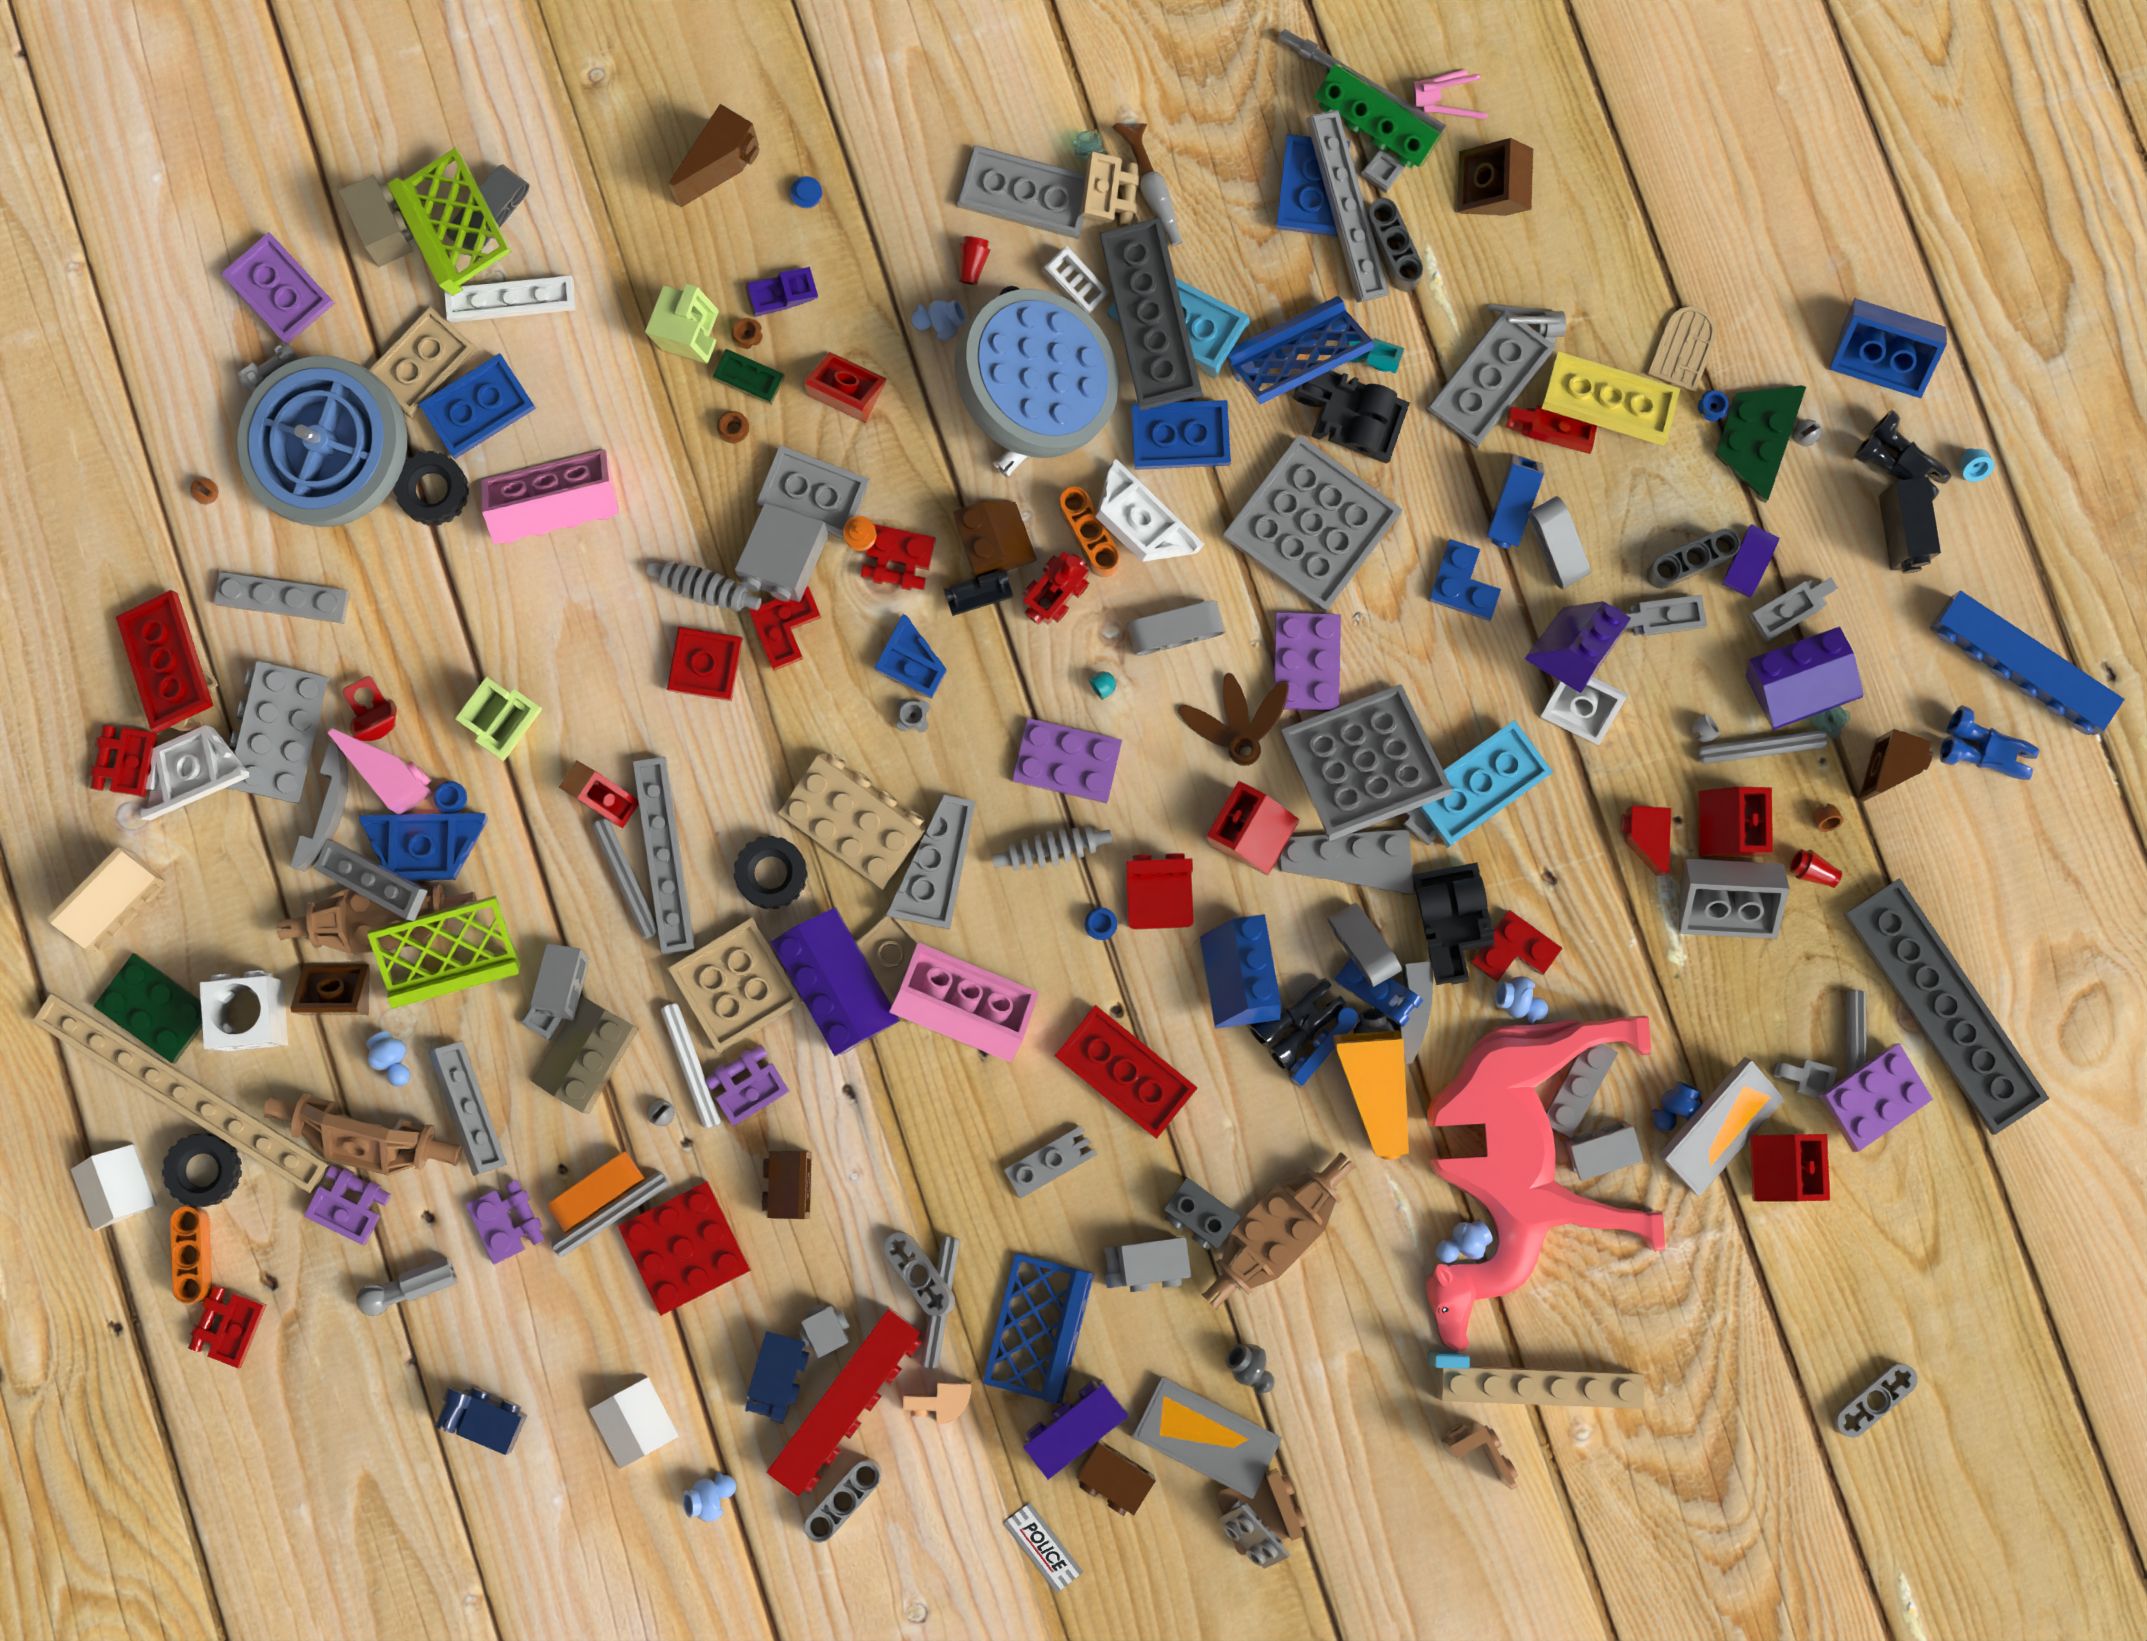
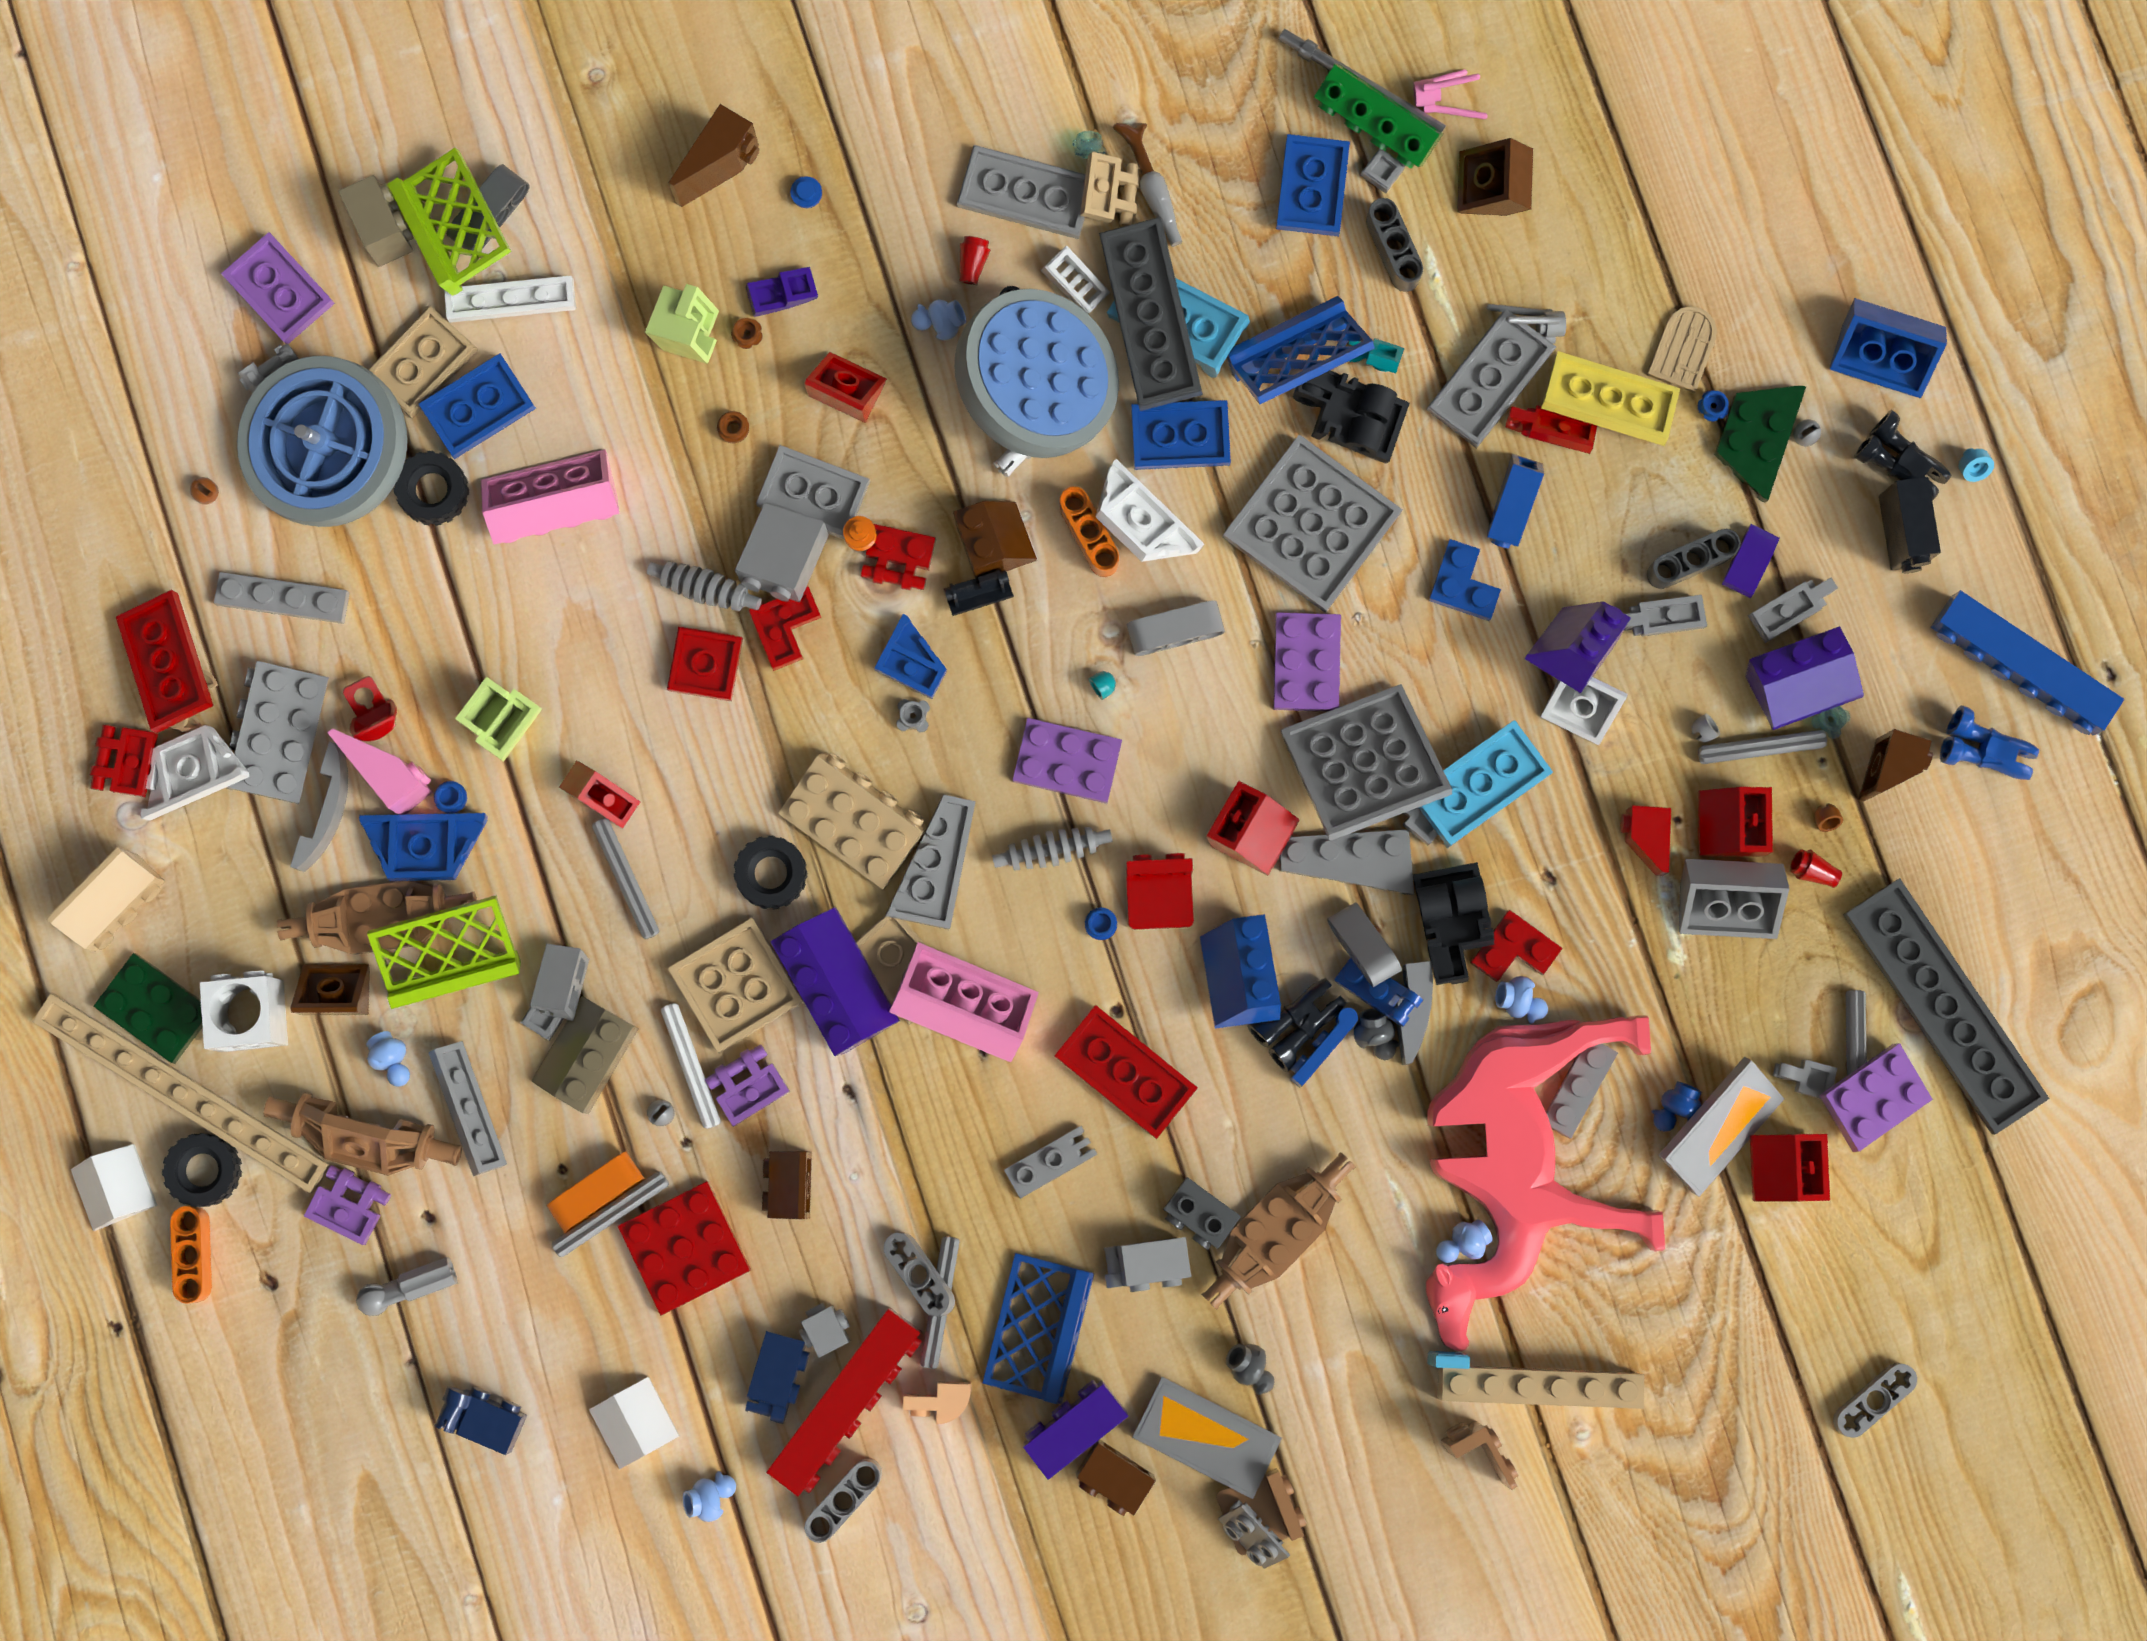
red plate [188,1285,267,1368] -> none
light grey plate [314,839,427,921] -> none
medium lavender plate [466,1180,545,1265] -> none
light grey plate [633,756,696,955] -> none
dark green plate [712,349,785,405] -> none
sticker [1004,1502,1083,1593] -> none
red brick [1022,551,1090,625] -> none
reddish brown plant [1178,673,1289,766] -> none
light grey tile [1306,110,1389,303] -> none
light orange slope [1333,1030,1409,1160] -> none
beam [1528,496,1591,590] -> none
light grey hinge [1563,1121,1644,1181] -> none

